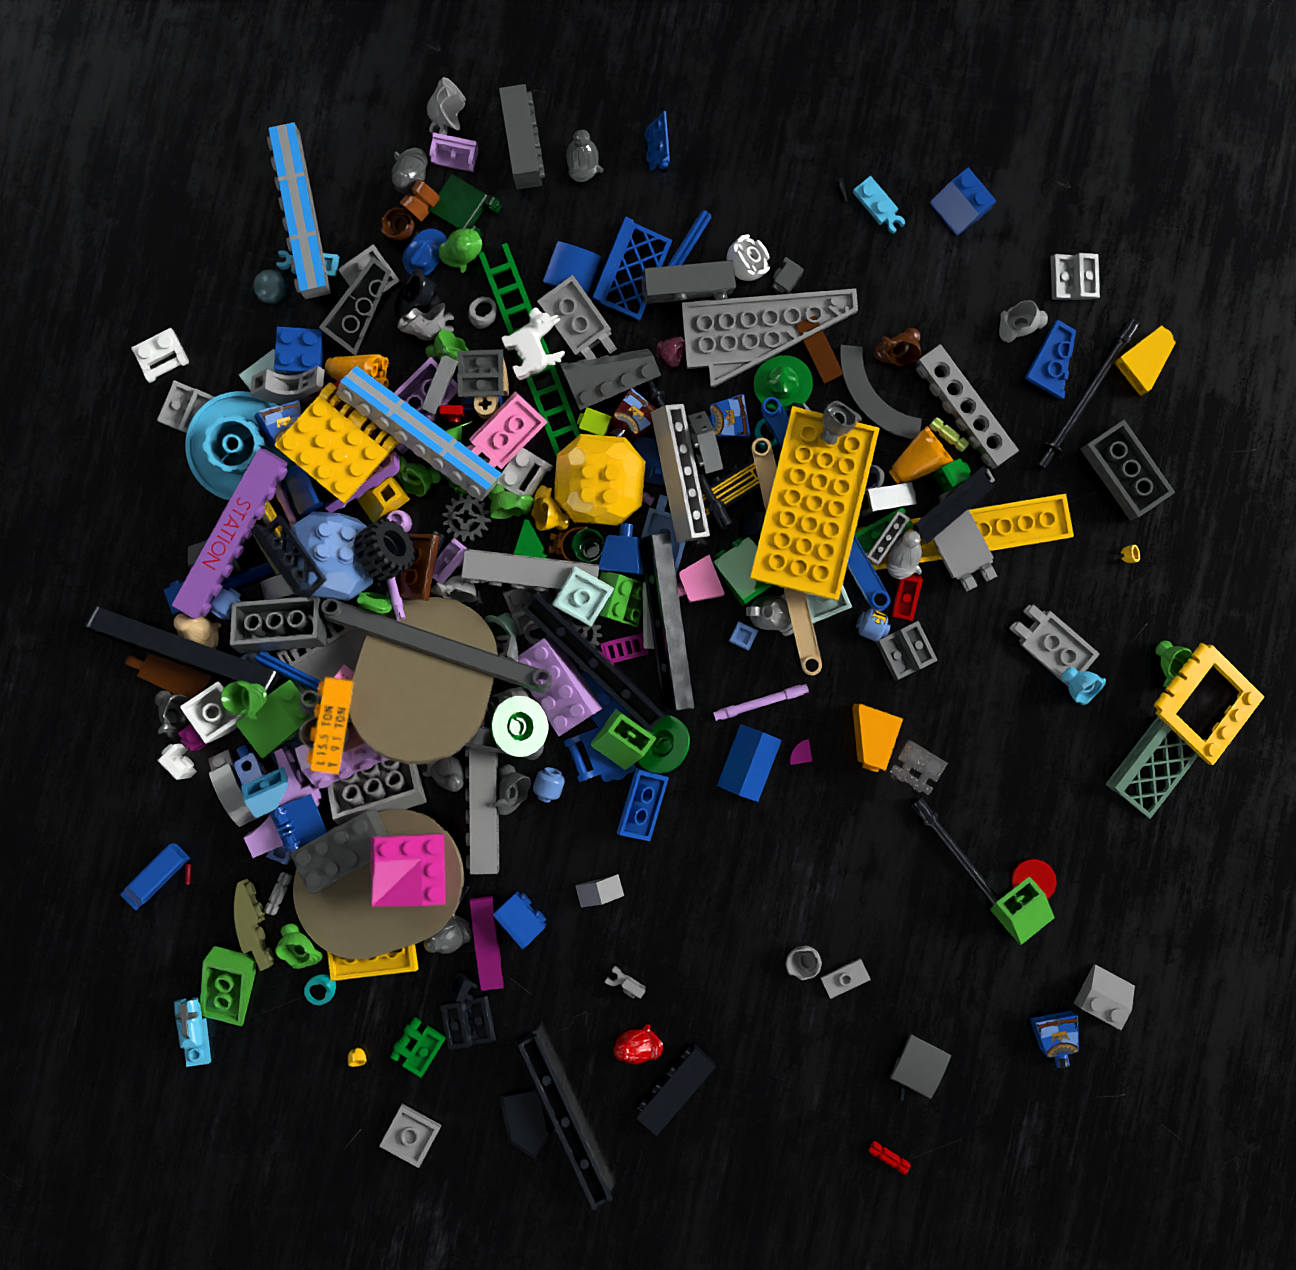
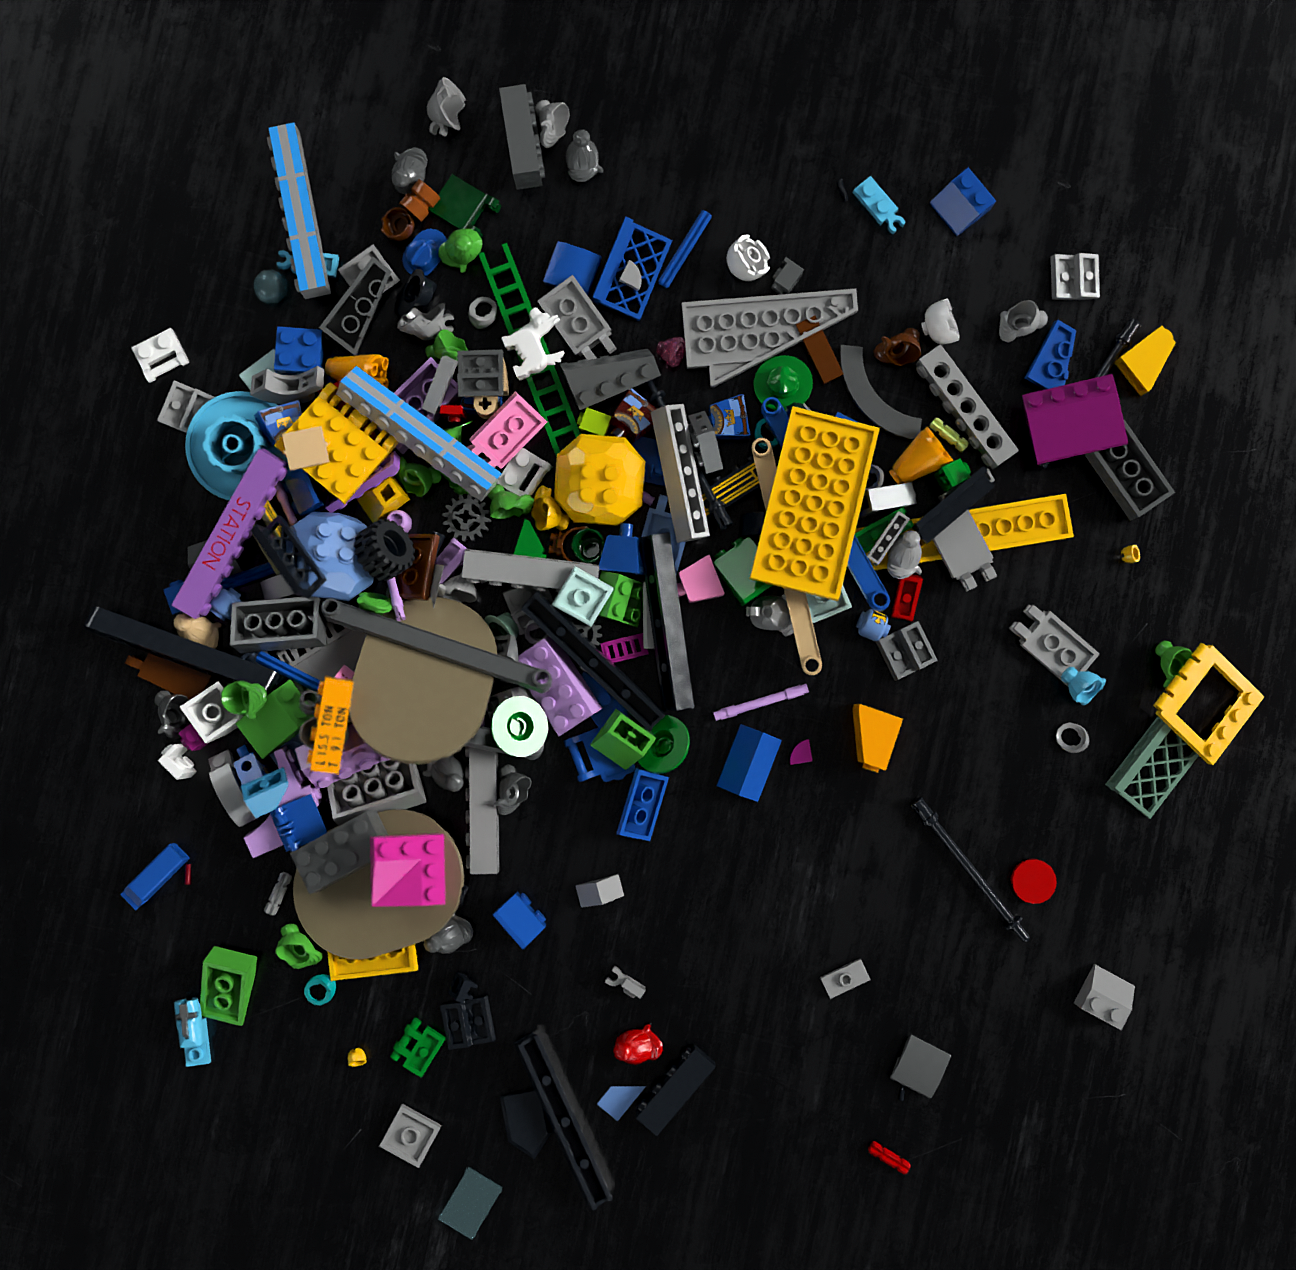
olive slope [234,878,274,971] -> none
medium blue tile [266,845,294,865] -> none
lavender hinge [430,133,479,173] -> none
magenta slope [470,896,504,991] -> none
medium blue head [533,767,565,802] -> none
dark grey brick [641,260,736,304] -> none
blue hinge [645,111,670,171] -> none
medium blue tile [729,621,758,651] -> none
light grey hair [785,945,822,980] -> none
dark grey hair [820,401,862,445] -> none
clear plate [890,740,948,795] -> none
bright green slope [990,876,1054,945] -> none
torso [1030,1011,1079,1068] -> none
none -> tan piece [282,426,330,471]
none -> light grey sticker [430,564,444,608]
none -> clear light blue piece [438,1167,503,1239]
none -> light grey hair [535,100,569,148]
none -> medium blue sticker [597,1086,646,1121]
none -> light grey tile [619,260,642,291]
none -> white cylinder [921,298,959,344]
none -> magenta slope [1022,374,1128,465]
none -> light grey piece [1056,723,1089,753]

